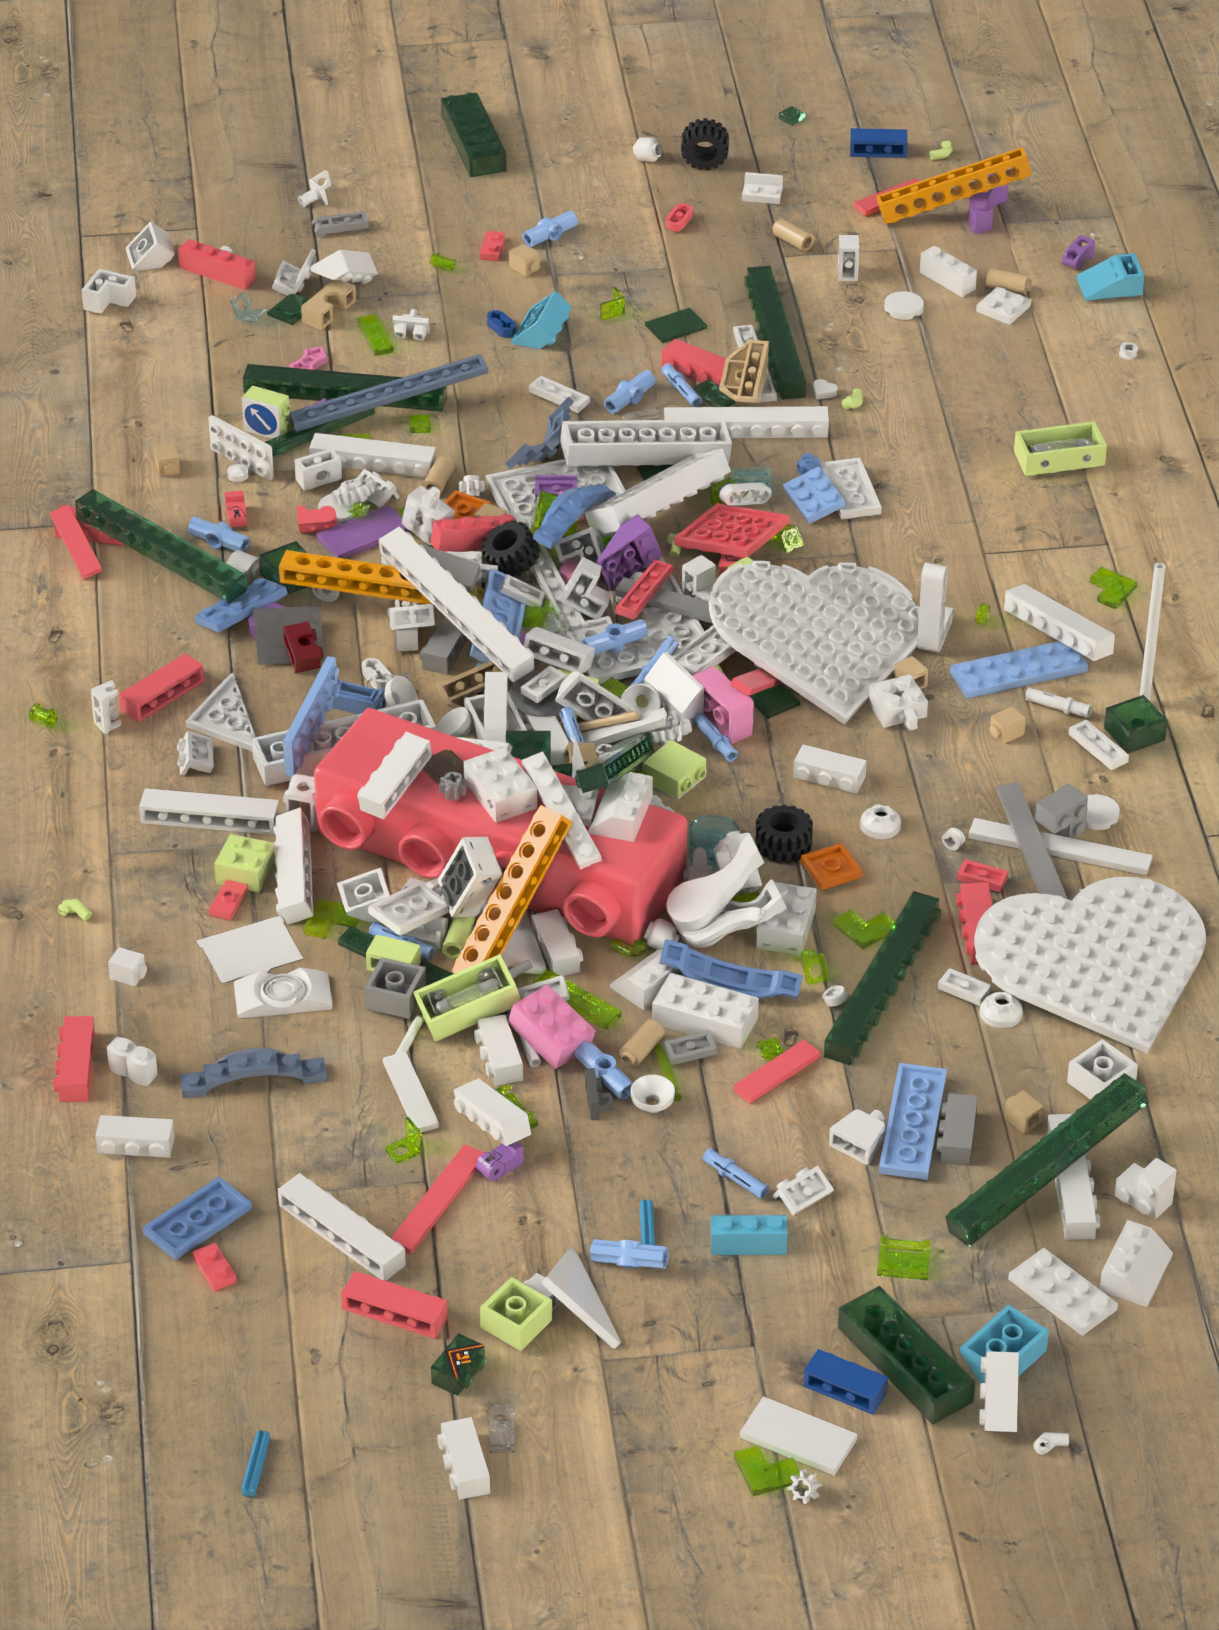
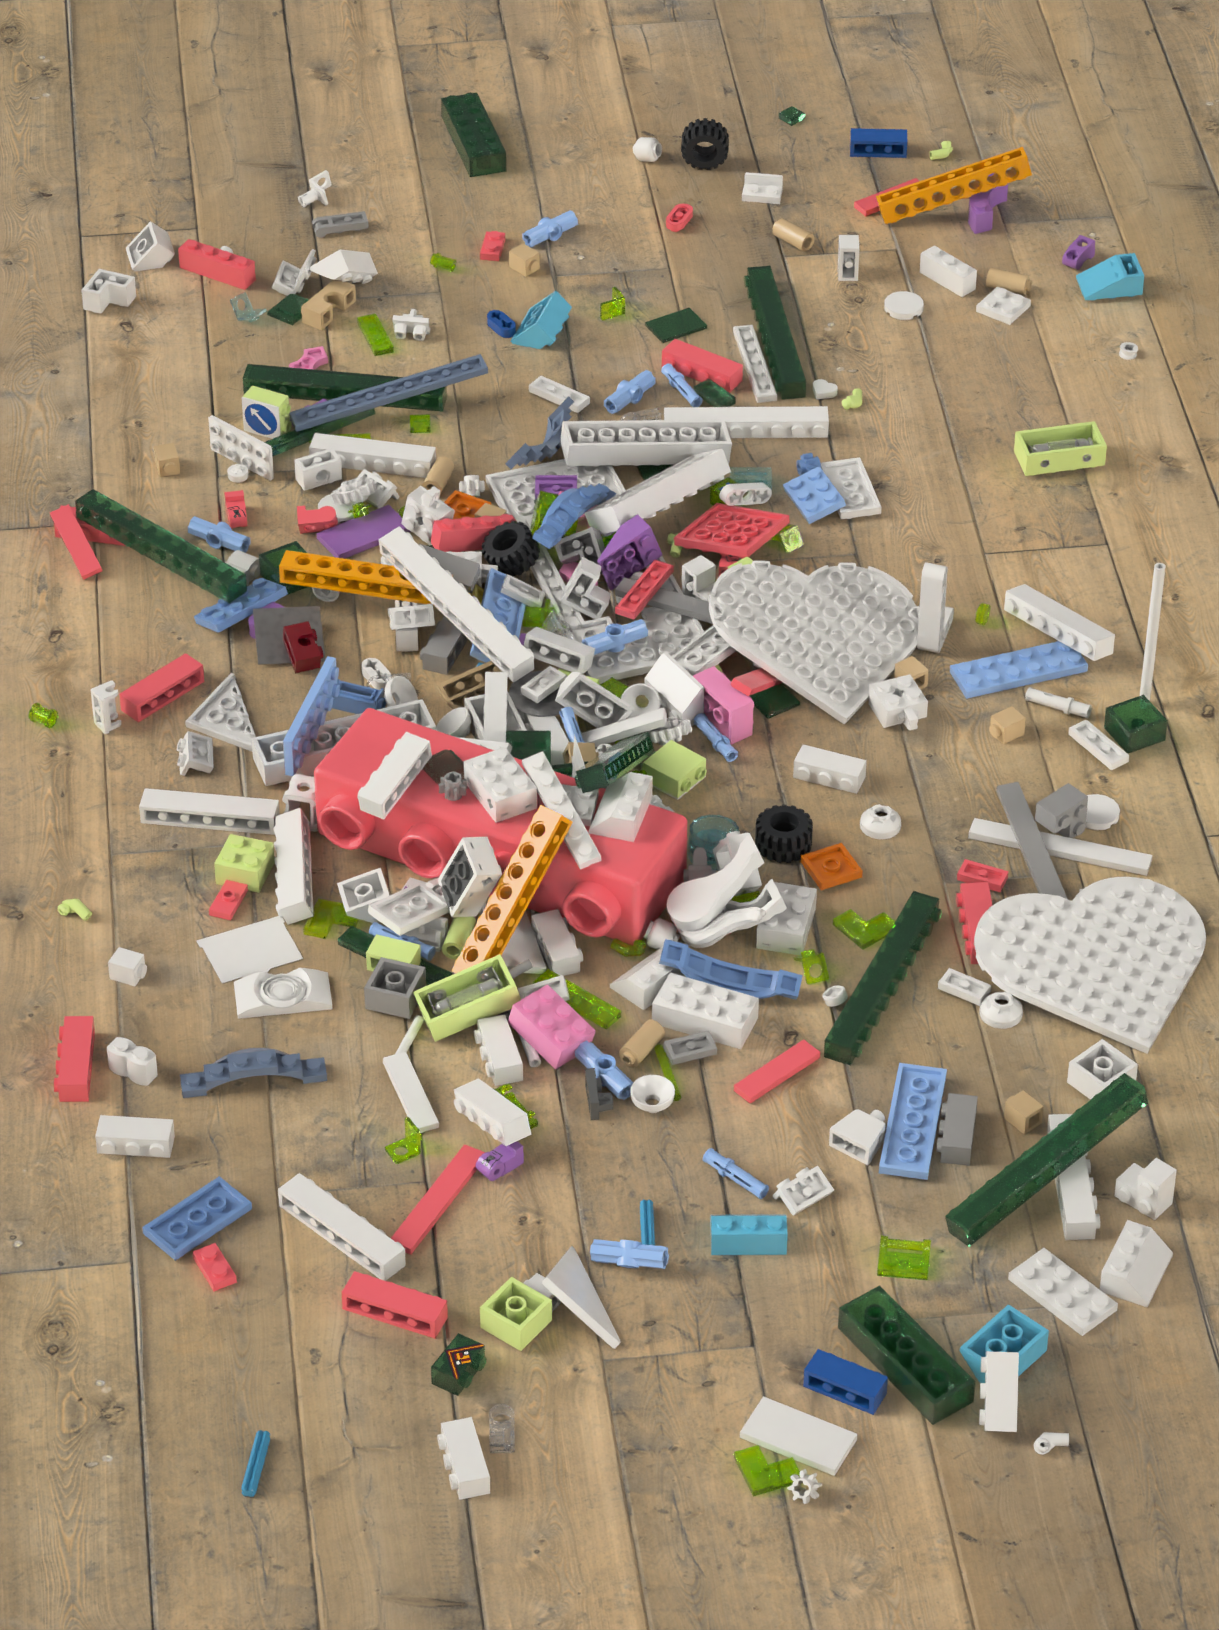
tan bar [578,711,640,732] -> none
light blue pin [630,636,679,686] -> none
tan wedge [719,340,769,403] -> none
clear neon green plate [757,1037,784,1061] -> none
white bush [942,827,965,851] -> none
clear neon green tile [1089,566,1138,609] -> none

